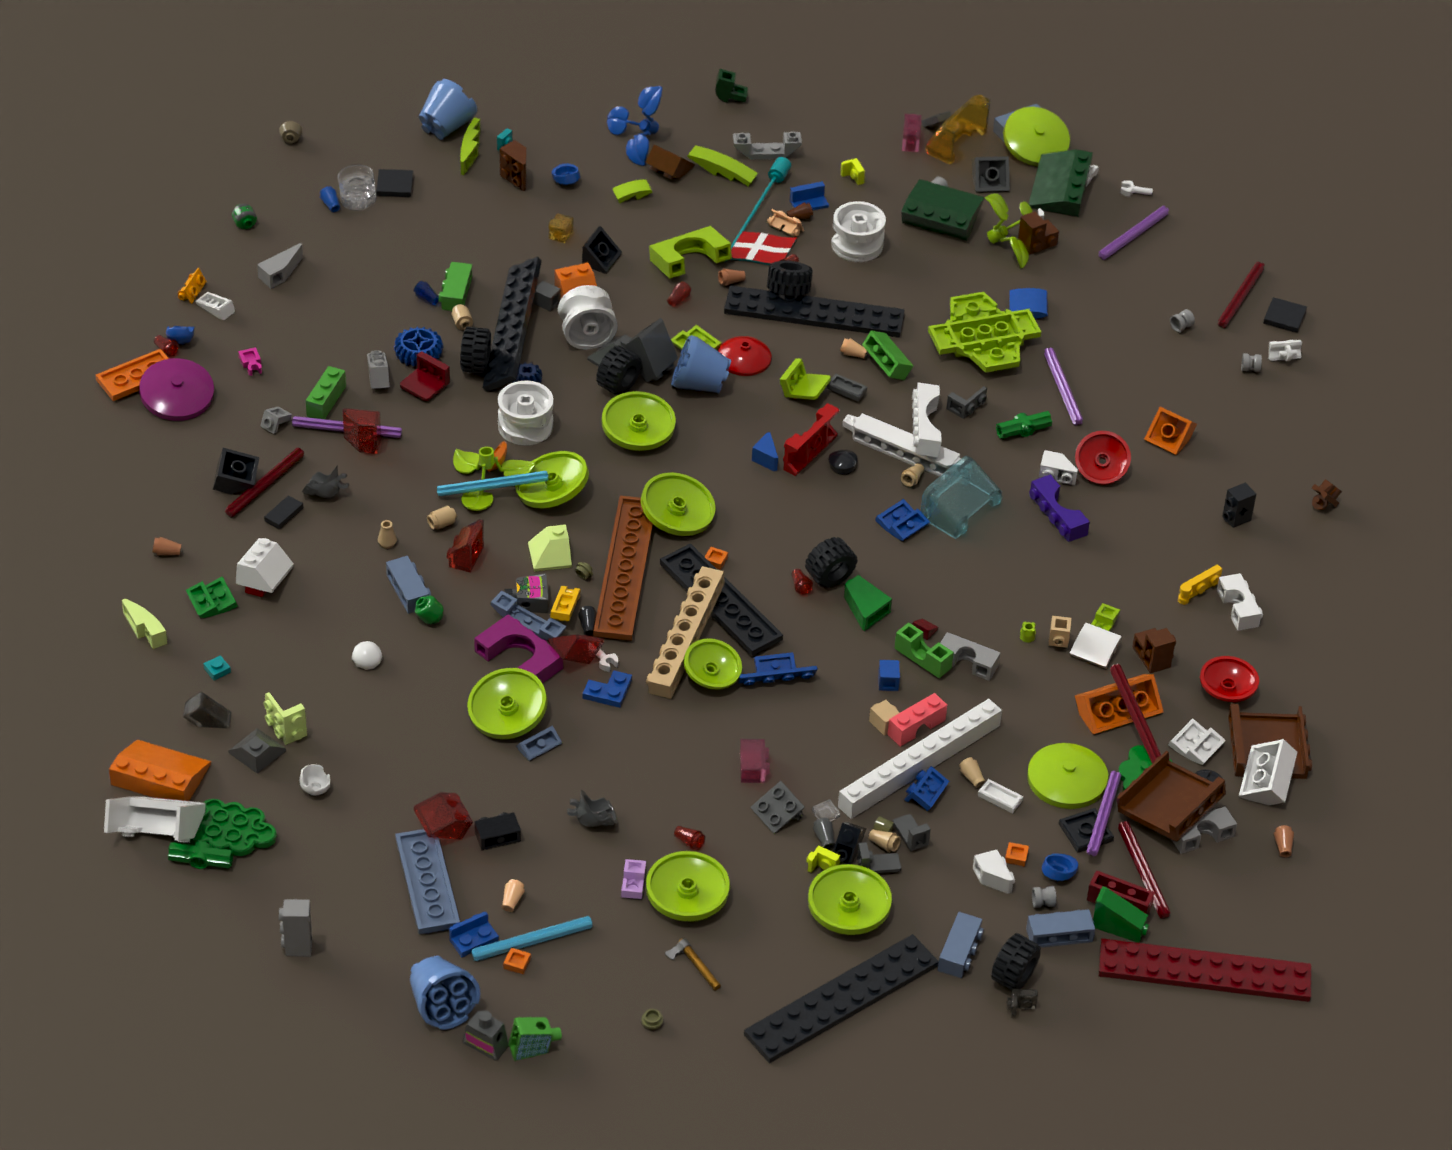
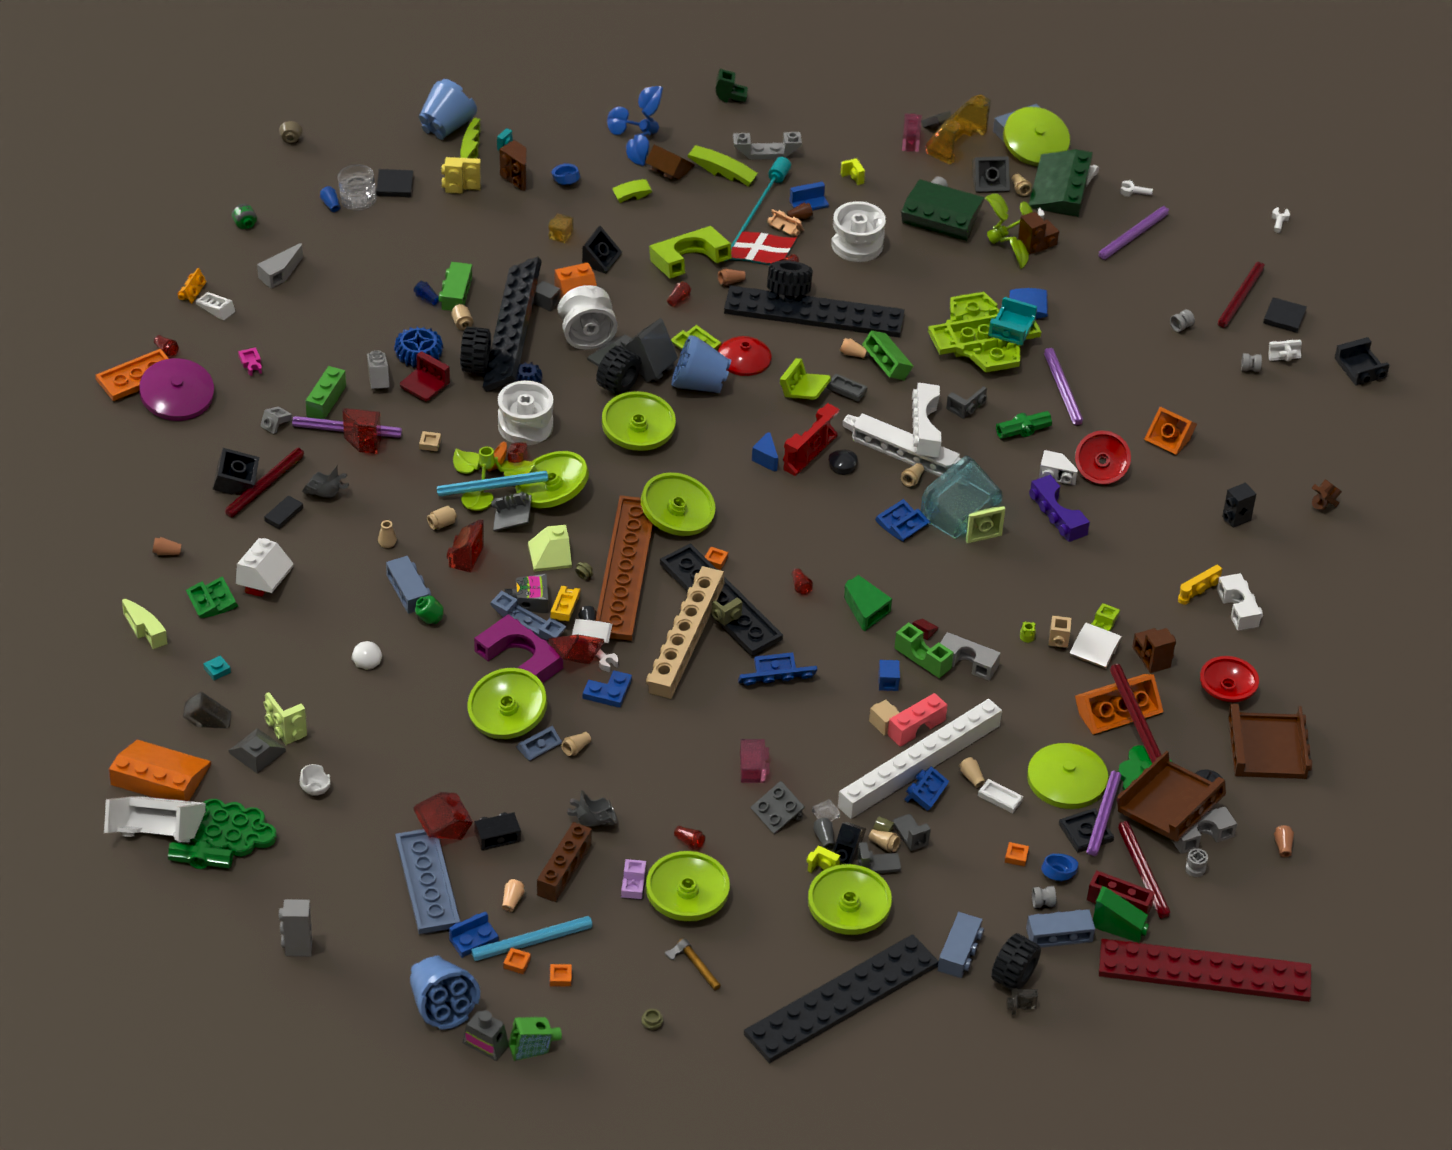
blue hair [166,326,195,344] -> none
lime dish [684,639,742,689] -> none
black tyre [805,537,858,588] -> none
white slope [973,850,1015,894] -> none
white slope [1168,718,1226,765] -> none
white slope [1239,739,1297,805] -> none
none -> tan plate [419,431,441,451]
none -> light yellow plate [441,157,481,193]
none -> dark grey hinge [491,492,532,531]
none -> clear red beam [507,442,528,463]
none -> reddish brown brick [537,822,592,902]
none -> orange tile [550,964,572,987]
none -> tan cone [561,732,591,756]
none -> white slope [571,619,613,643]
none -> olive bracket [712,597,743,626]
none -> yellowish green slope [966,506,1005,543]
none -> teal panel [988,297,1037,346]
none -> tan cone [1012,174,1032,196]
none -> light grey wheel [1185,848,1208,877]
none -> white bar [1272,207,1290,233]
none -> black panel [1334,337,1390,386]

